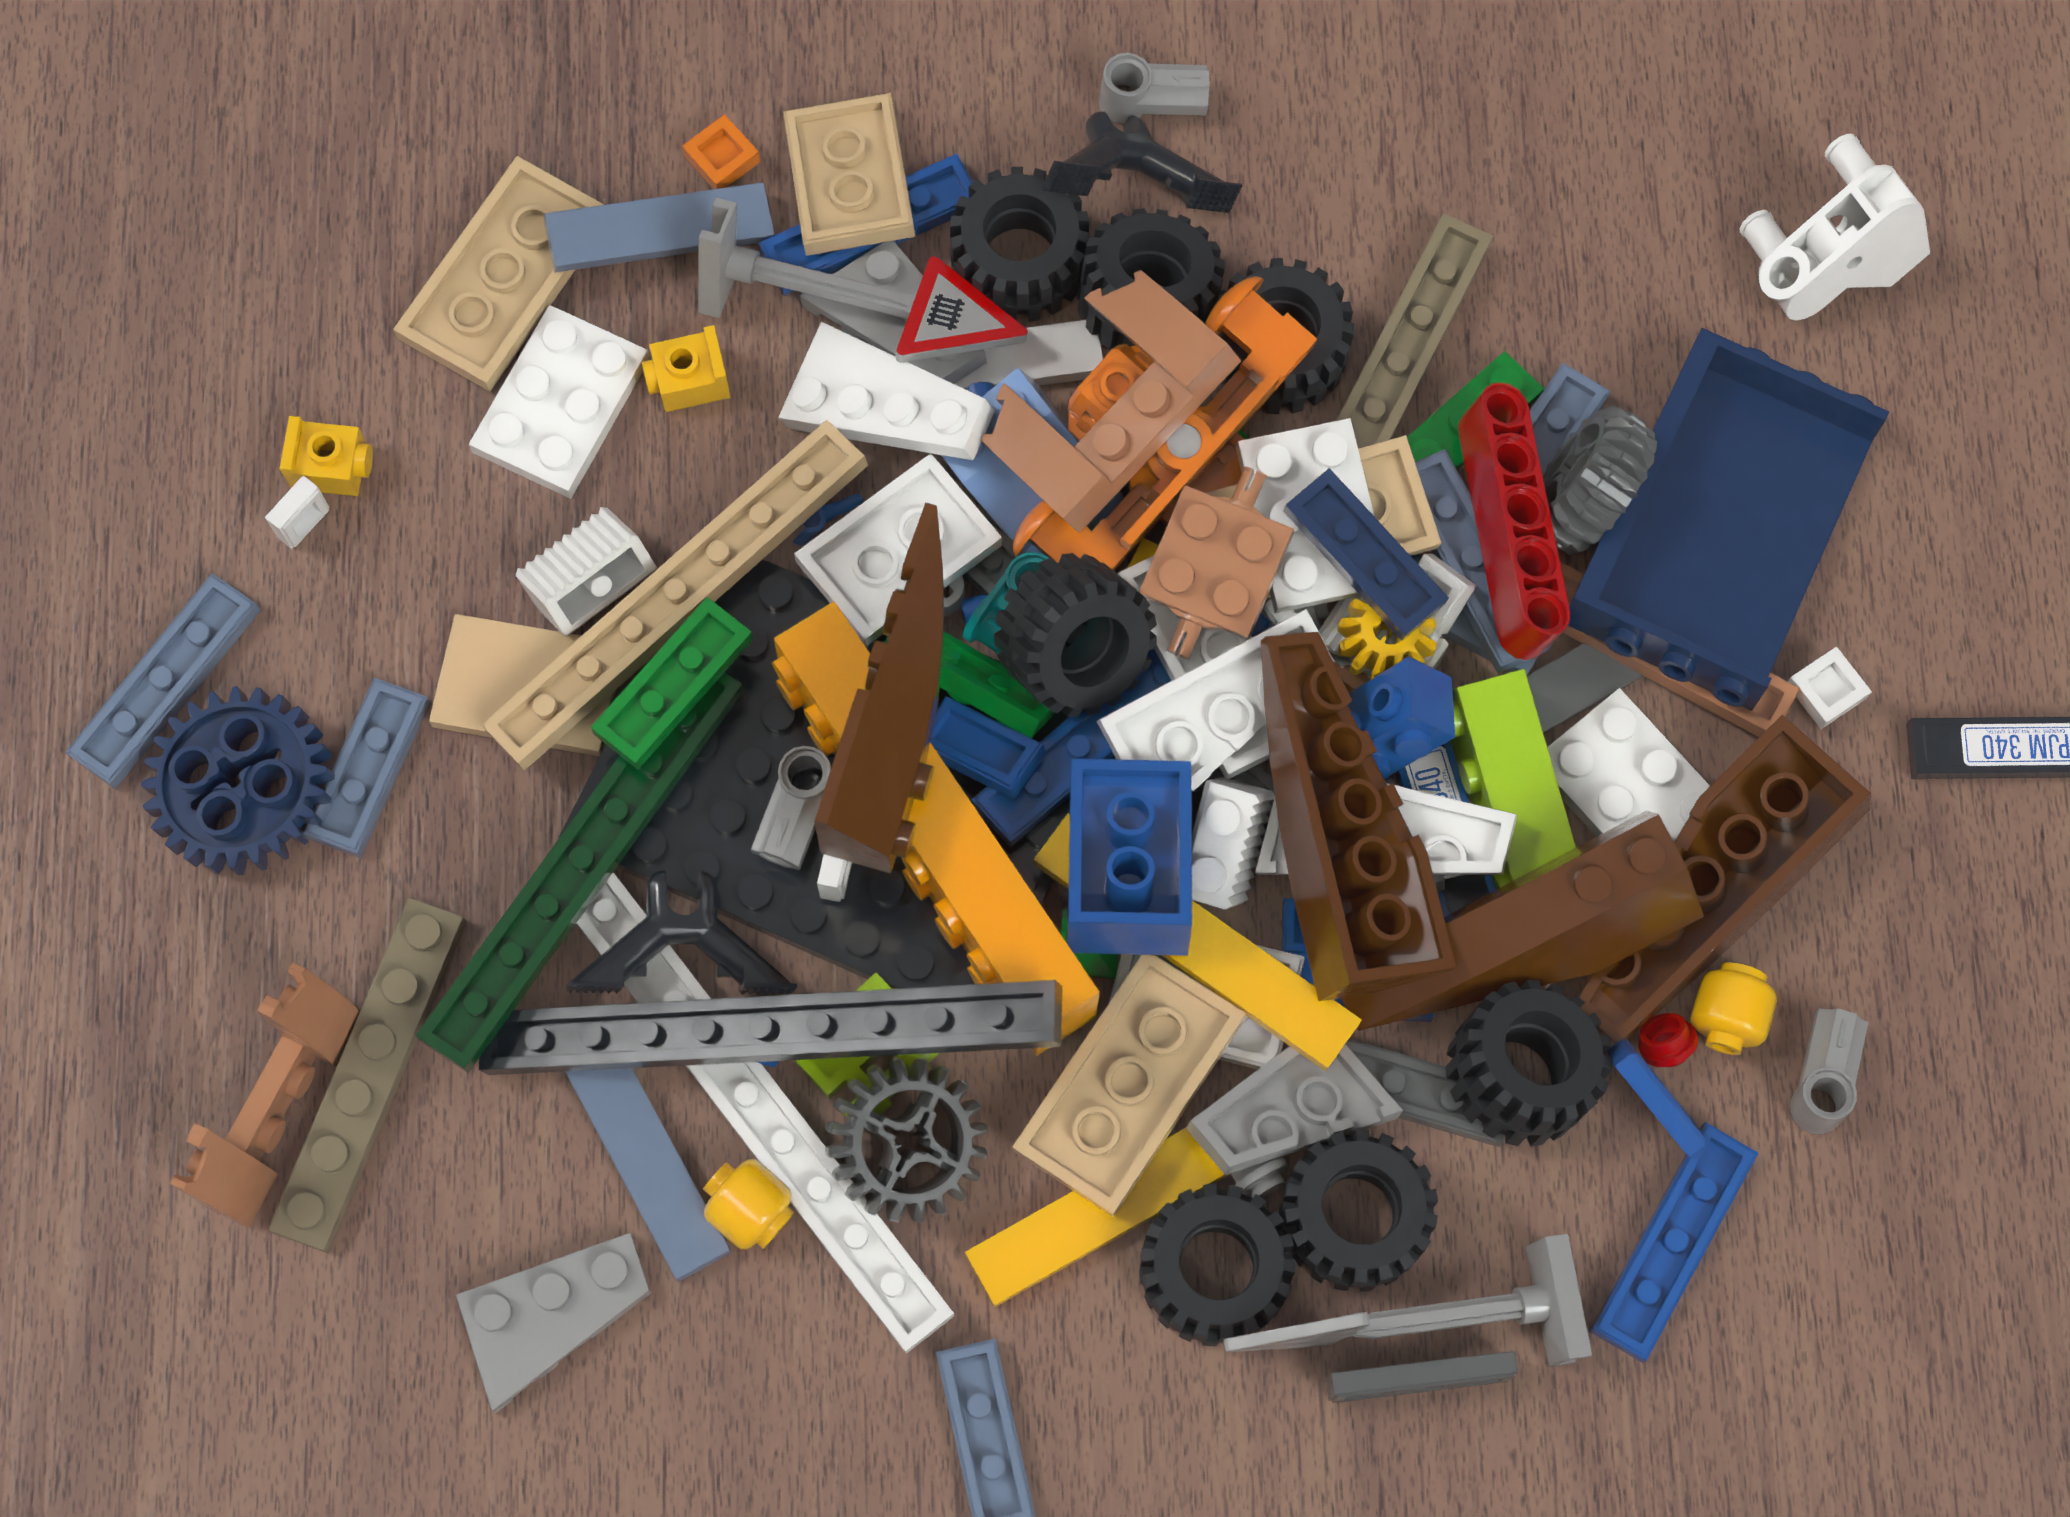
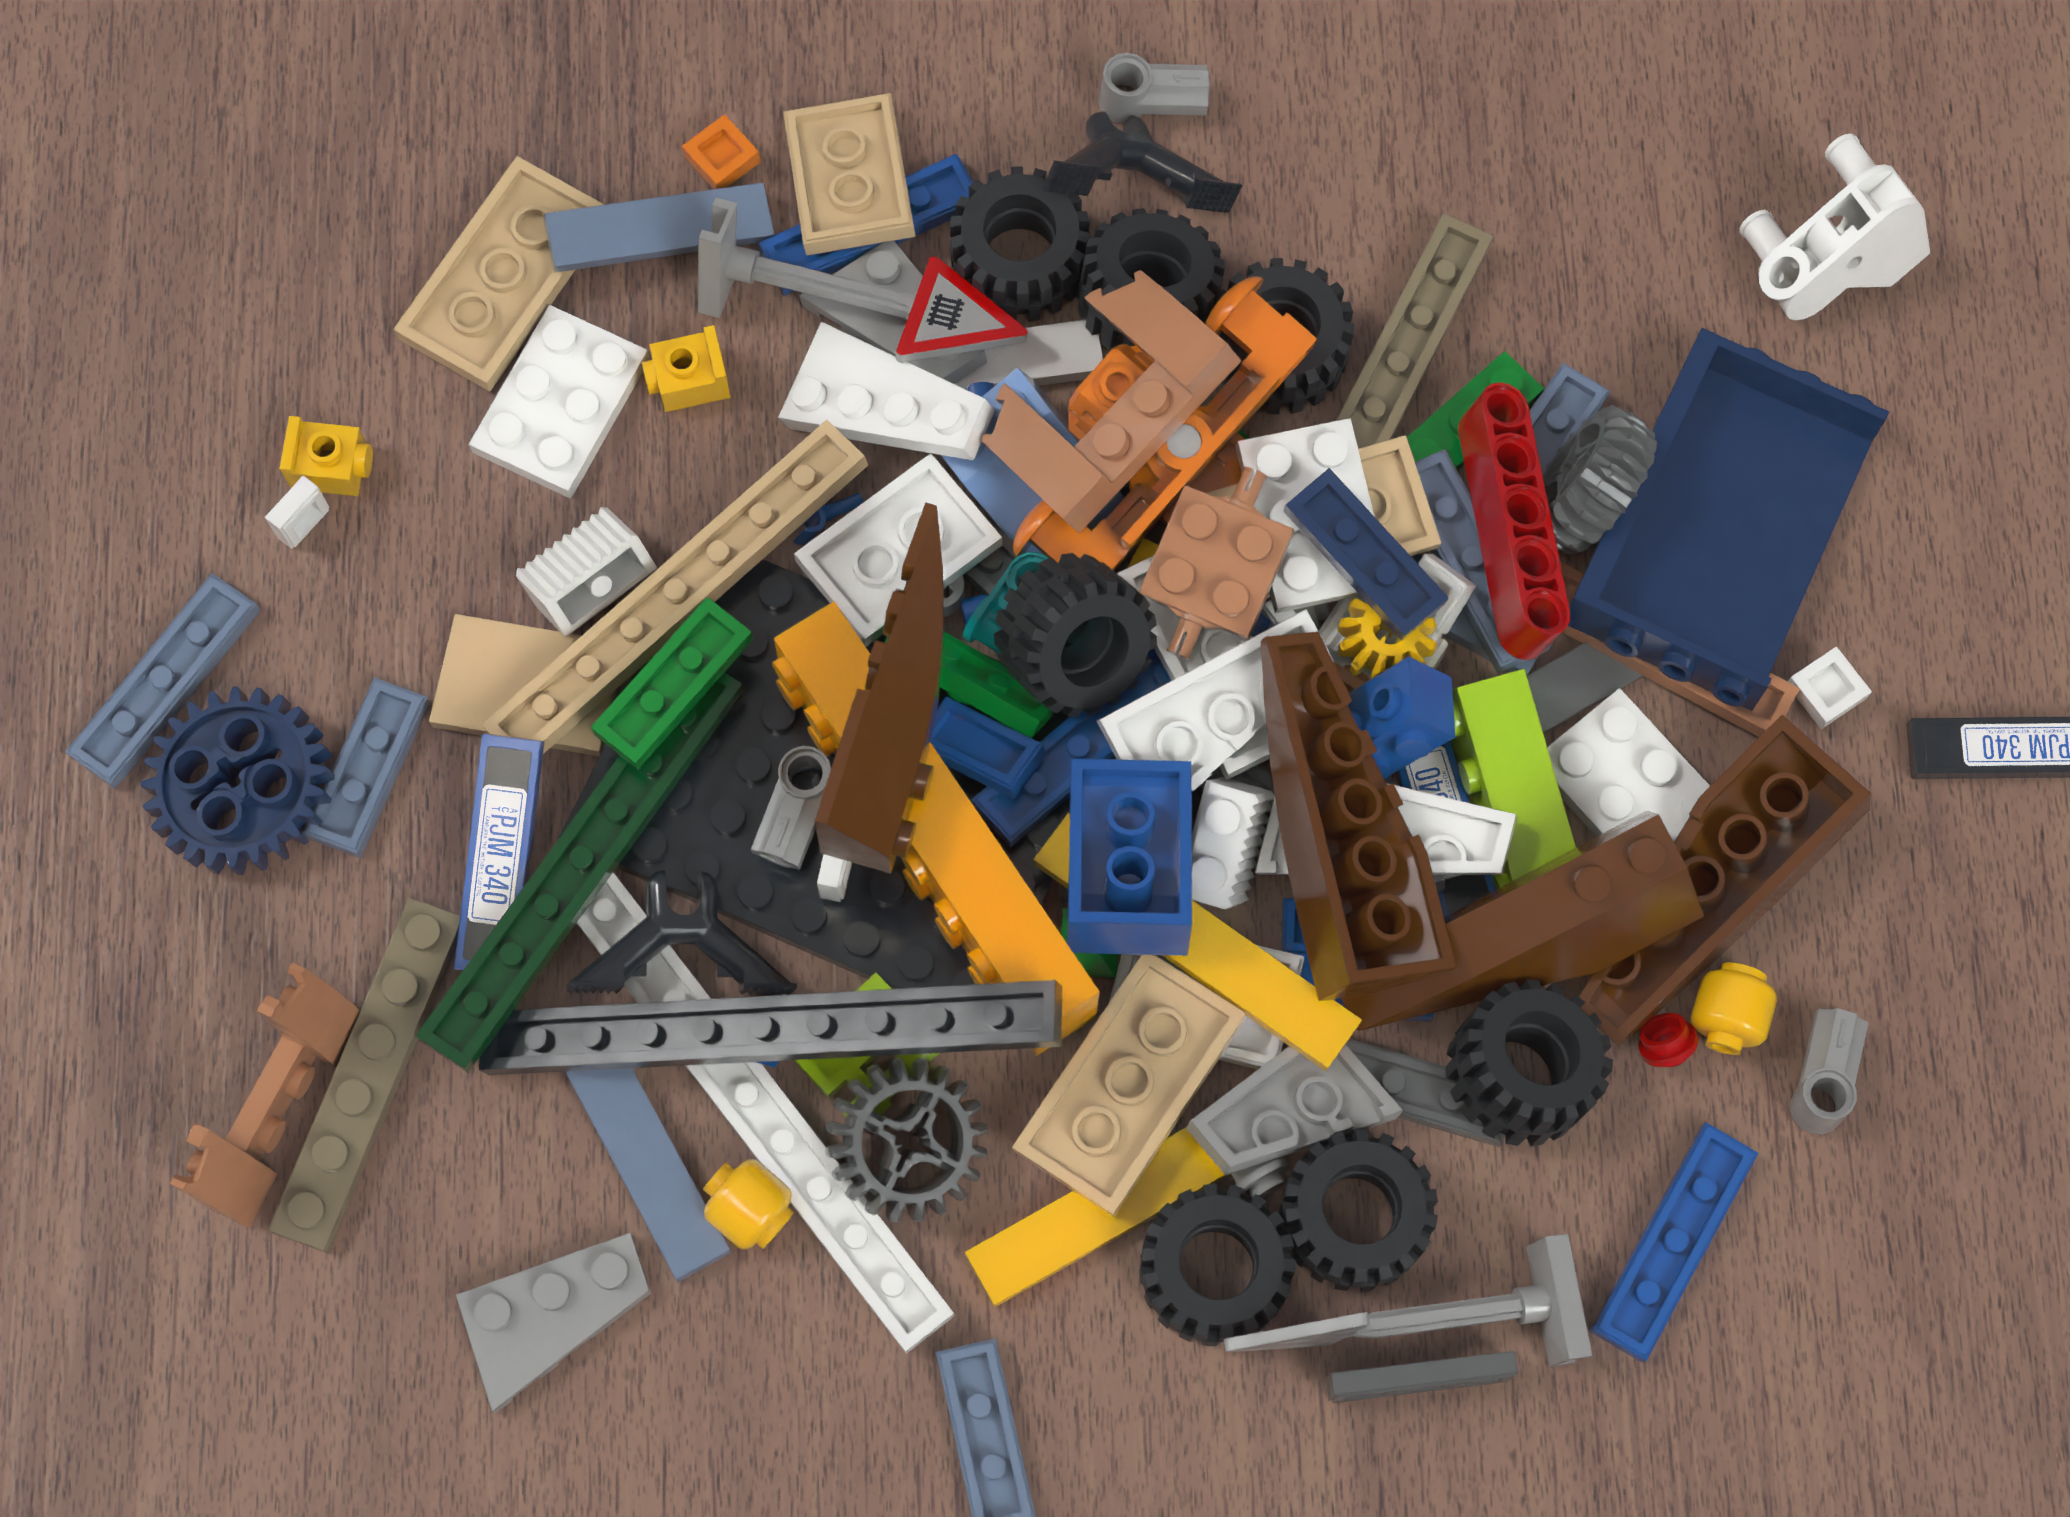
blue tile [1607,1038,1706,1158] -> none
none -> tile [454,734,544,970]

